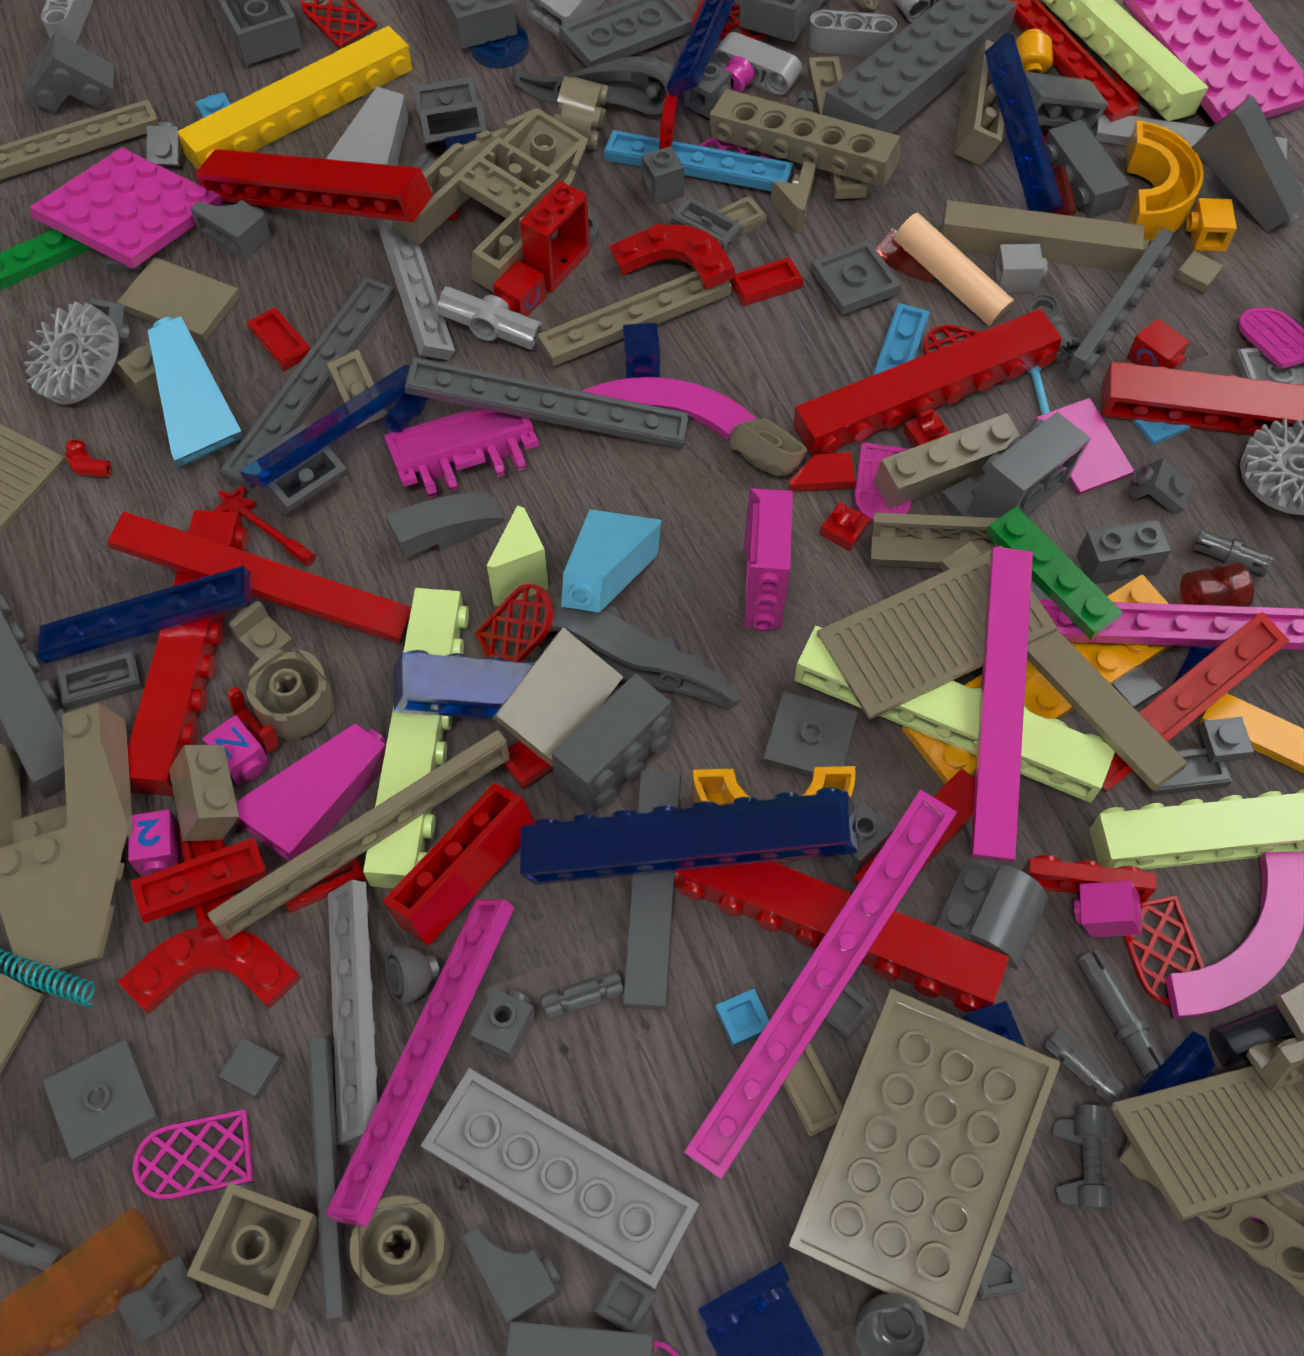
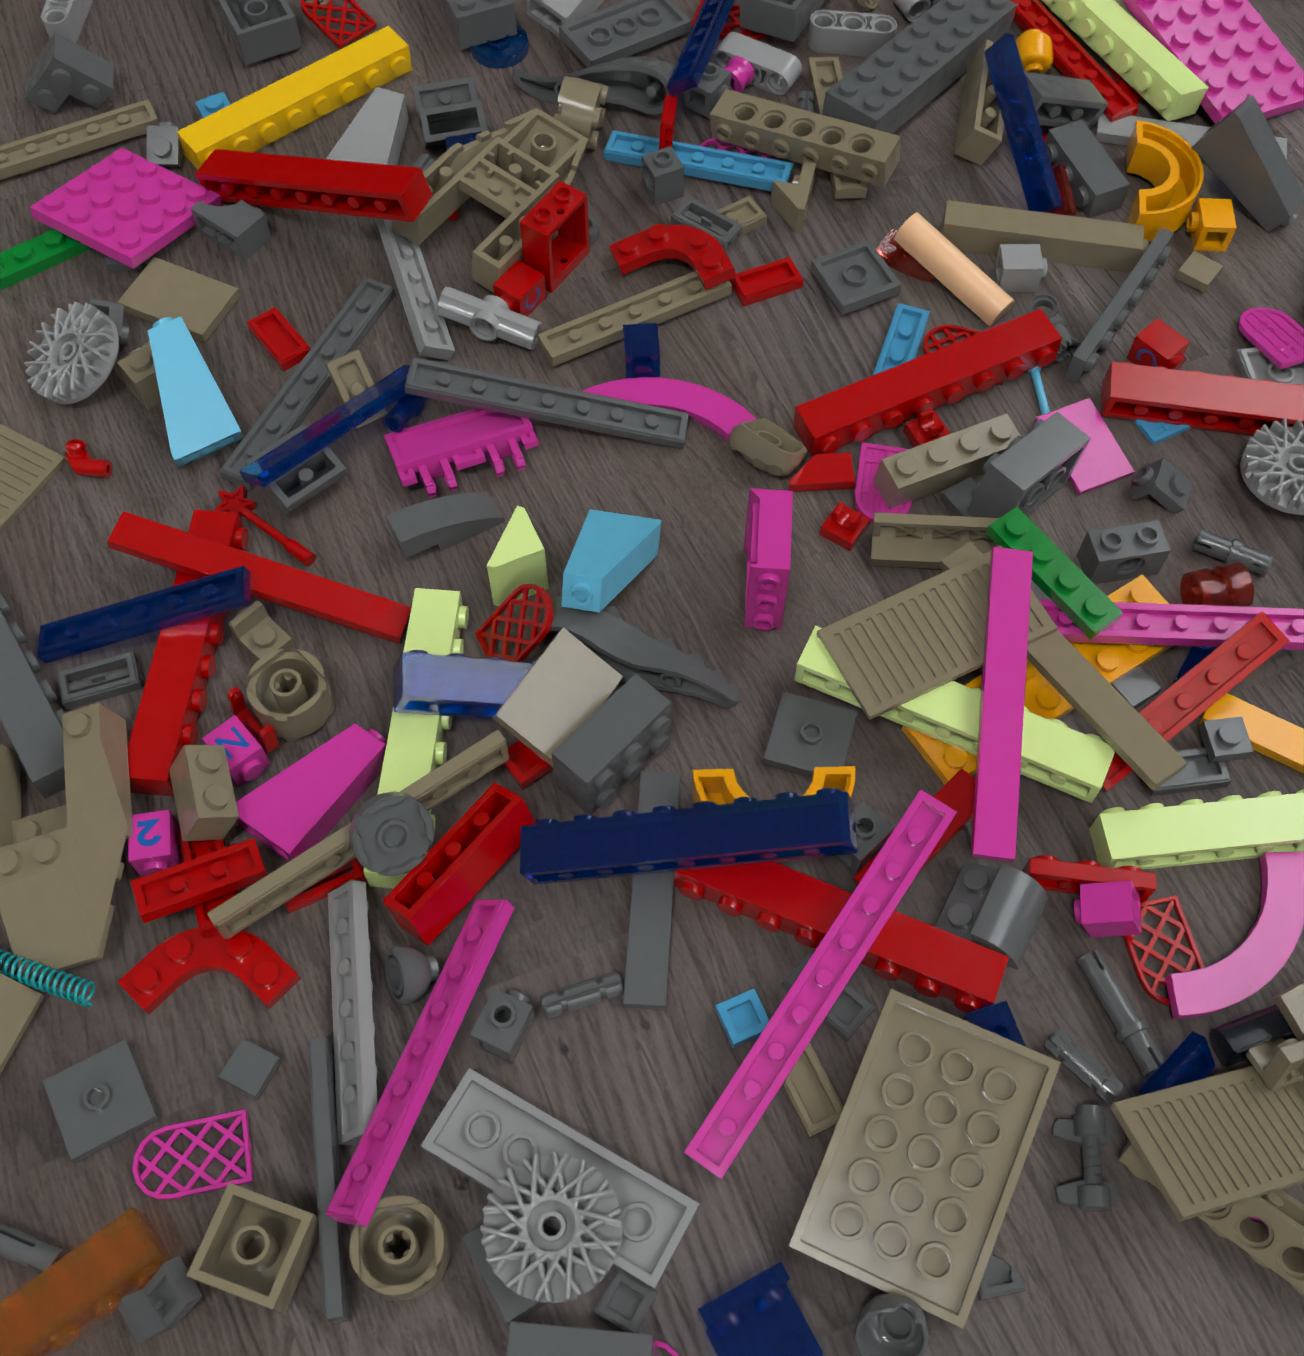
none -> dark grey tile [349,791,435,877]
none -> light grey wheel [480,1152,623,1303]

